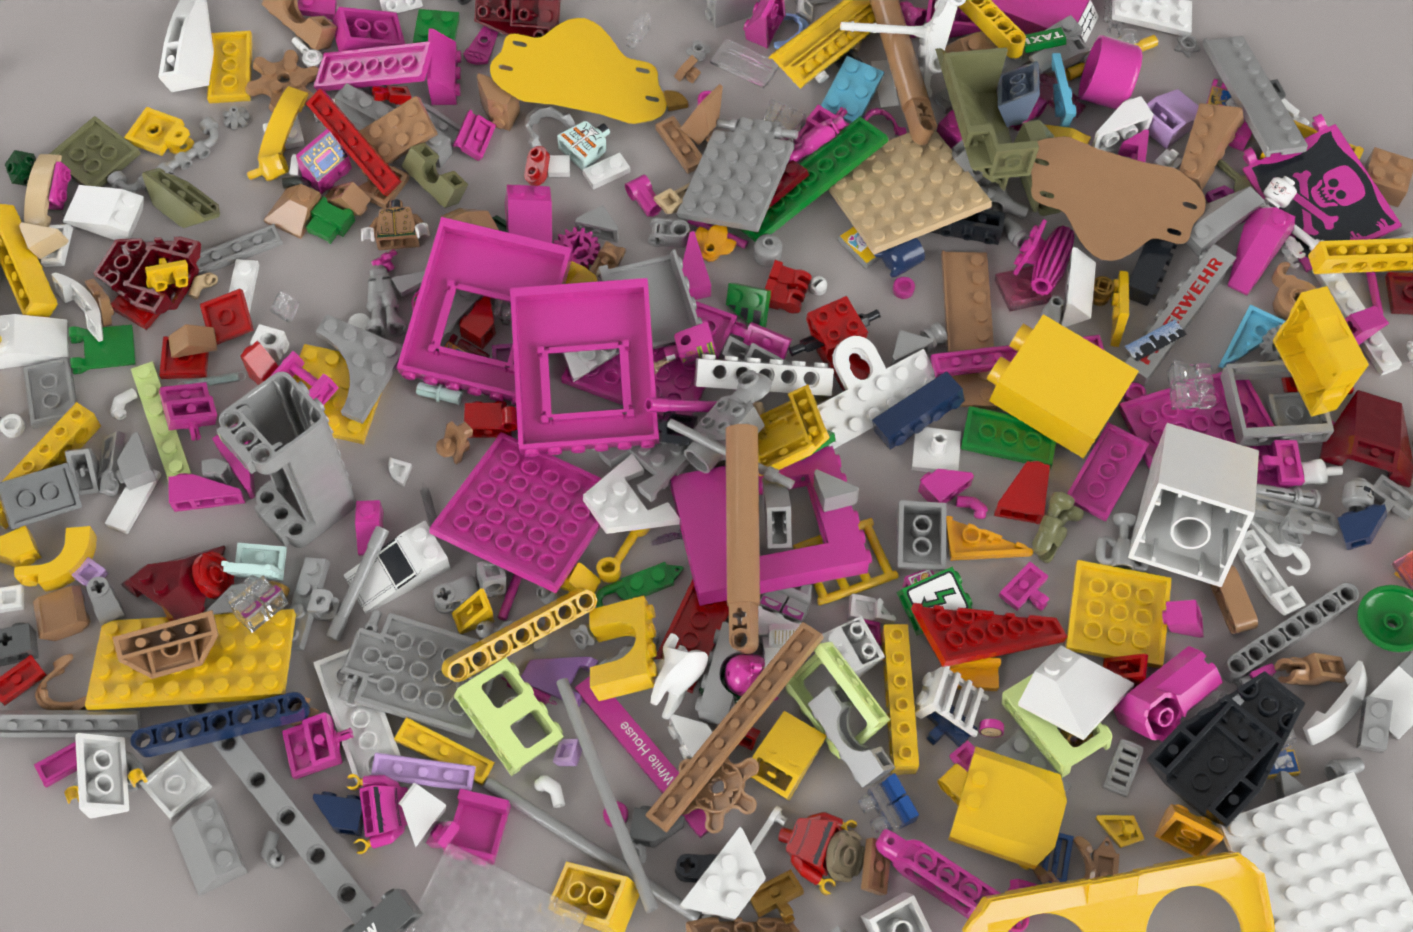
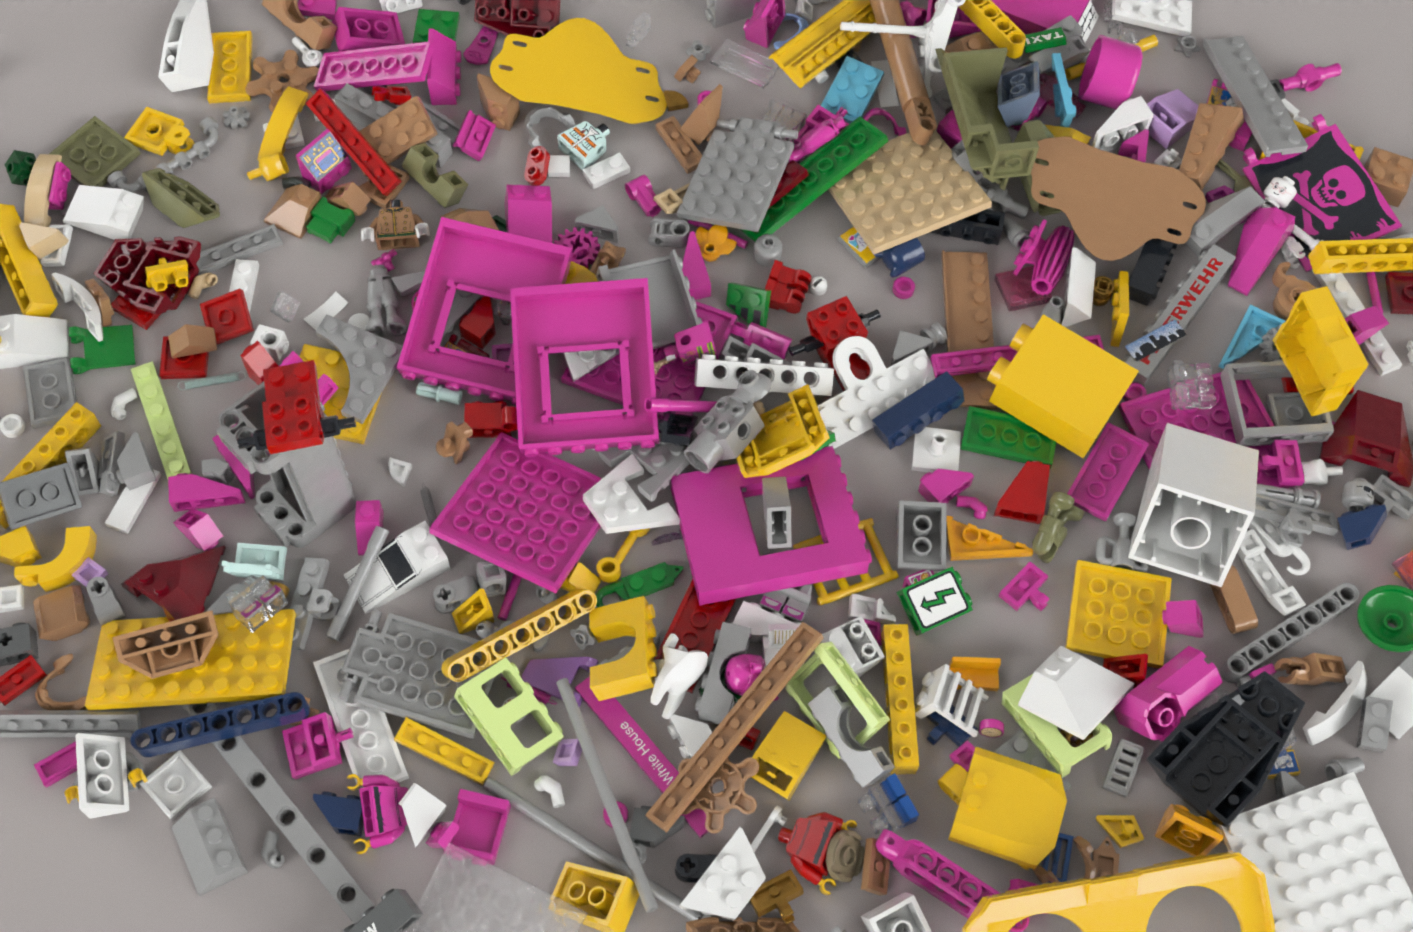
dark pink plate [159,382,217,441] -> none
red tile [192,551,234,600] -> none
white tile [289,154,302,176] -> none
lavender tile [371,753,476,791] -> none
light grey bar [667,419,795,489] -> none
medium nougat piece [725,424,760,655] -> none
light grey slope [813,469,859,512] -> none
red wing [911,603,1068,667] -> none
none -> slope [173,509,223,551]
none -> red piece [237,360,356,454]
none -> white sticker [304,292,348,330]
none -> dark pink pin [1279,63,1342,92]

